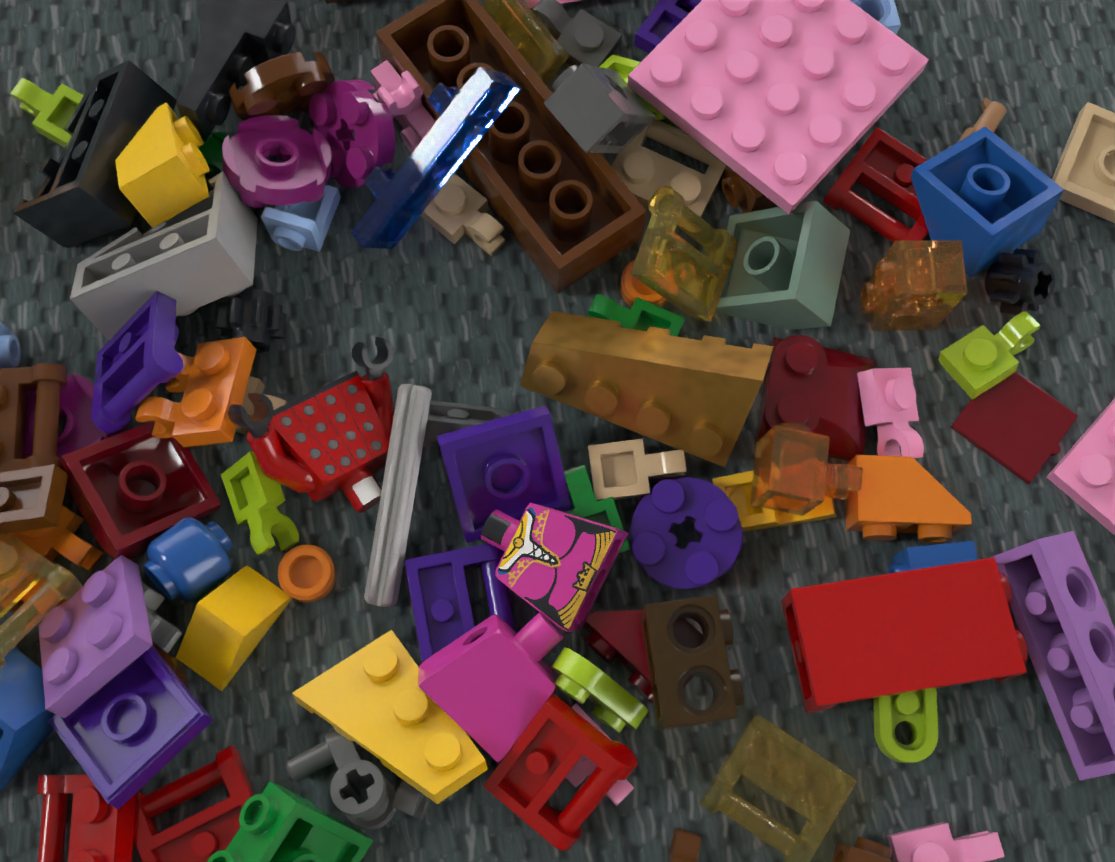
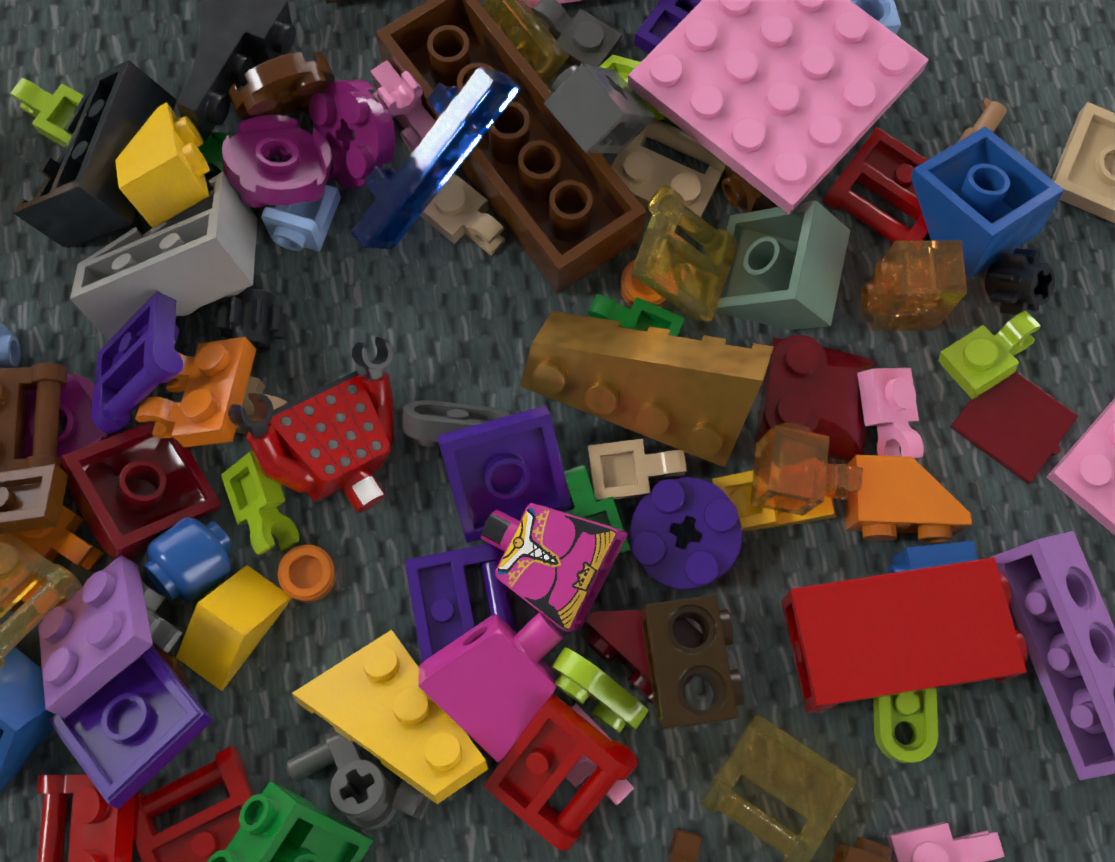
light grey axle [364,384,432,607] -> none

